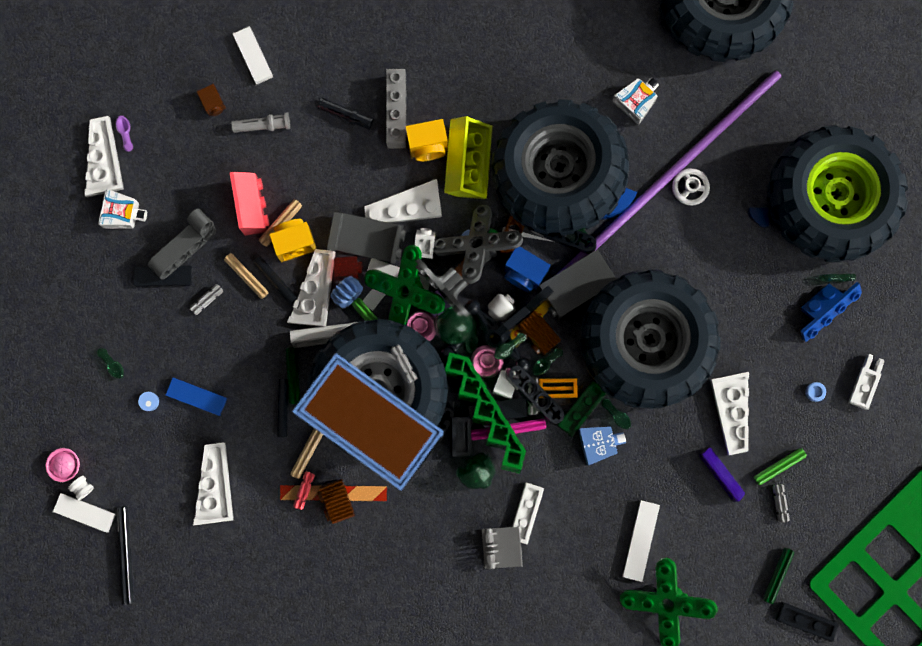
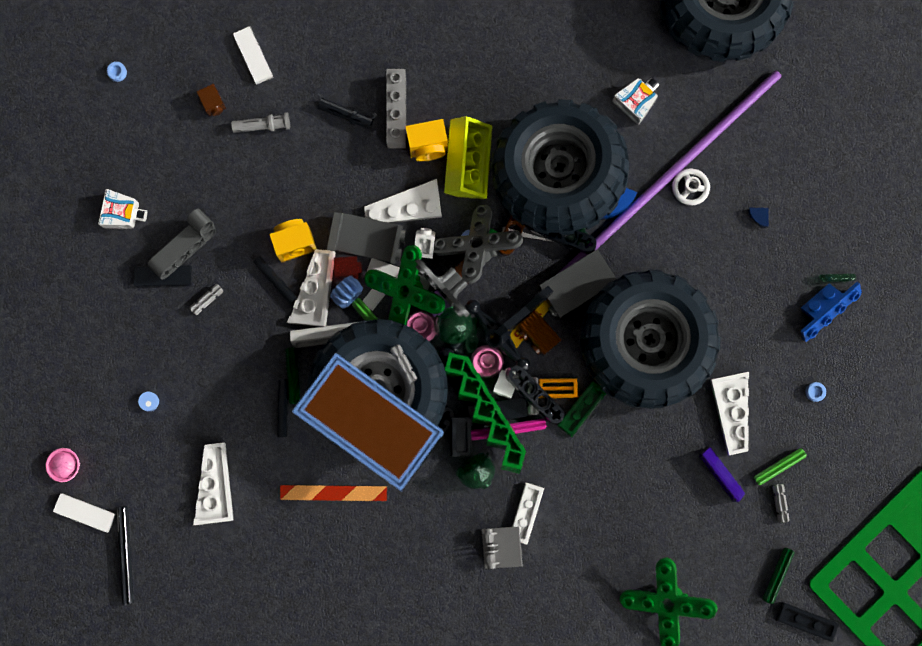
white wheel [68,476,94,500] -> none
white wing [85,116,124,197] -> none
clear green piece [97,348,124,379] -> none
medium lavender piece [116,116,133,152] -> none
blue tile [166,378,227,416] -> none
tan axle [224,253,268,299] -> none
coral slope [230,172,269,236] -> none
tan axle [259,199,302,247] -> none
tan axle [290,428,323,479] -> none
coral axle [293,471,315,510] -> none
reddish brown brick [317,479,355,524] -> none
white head [488,294,516,322] -> none
clear green piece [494,333,526,360] -> none
blue piece [504,246,551,293] -> none
clear green piece [532,348,563,375] -> none
medium blue torso [578,427,626,465] -> none
clear green piece [602,399,631,430] -> none
white tile [622,500,660,582] -> none
black wheel [767,125,908,263] -> none
white hinge [848,354,884,410] -> none
none -> light blue tile [107,62,127,82]

